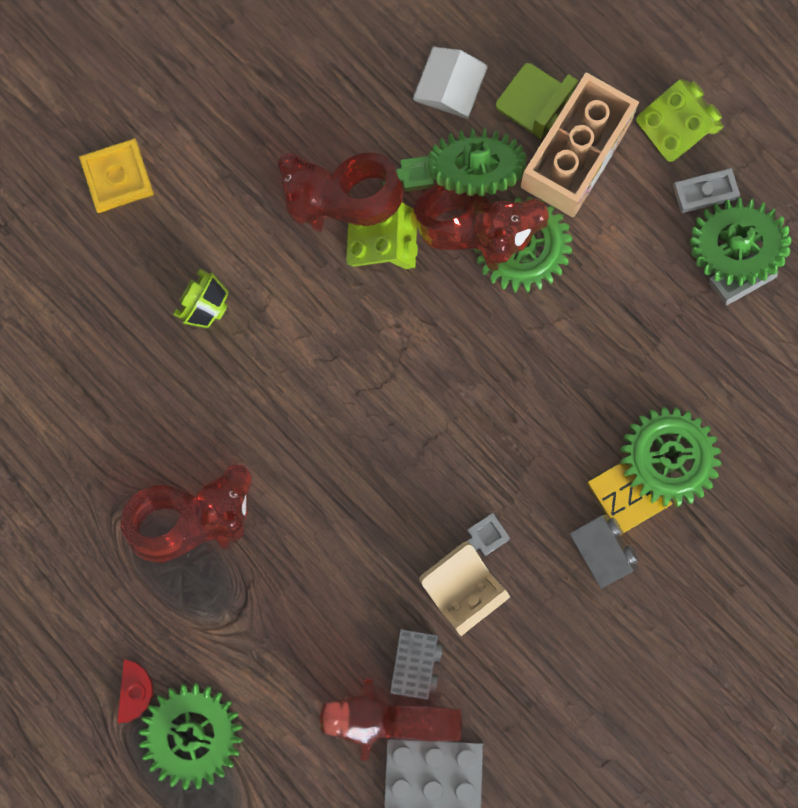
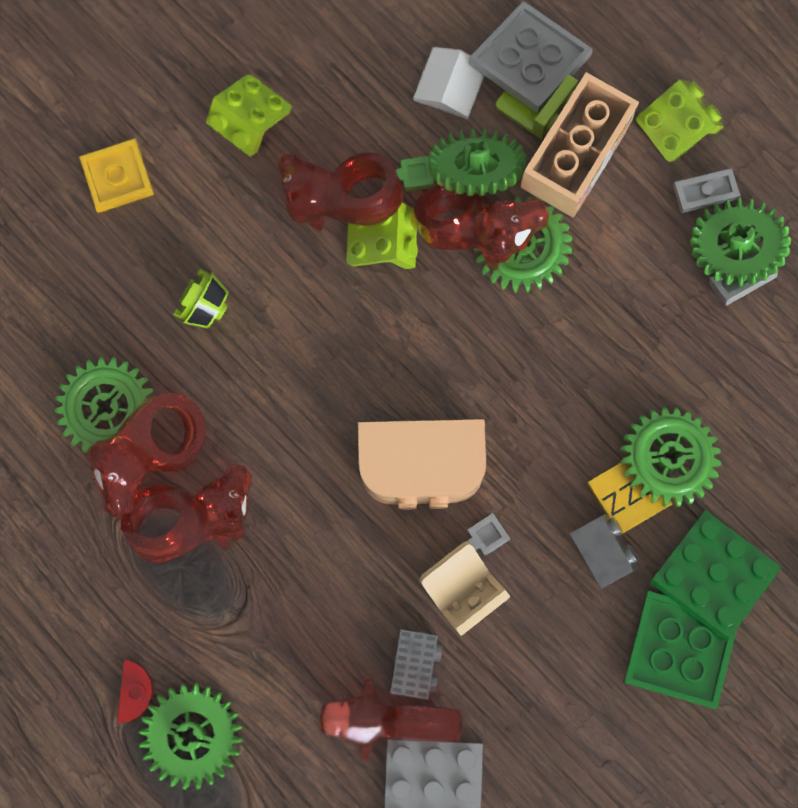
none -> bright green gear [54,357,157,457]
none -> clear red animal [86,393,206,518]
none -> lime bracket [206,75,292,157]
none -> light nougat brick [358,419,486,510]
none -> light grey plate [468,1,593,113]
none -> green plate [623,591,737,710]
none -> green plate [650,510,782,641]

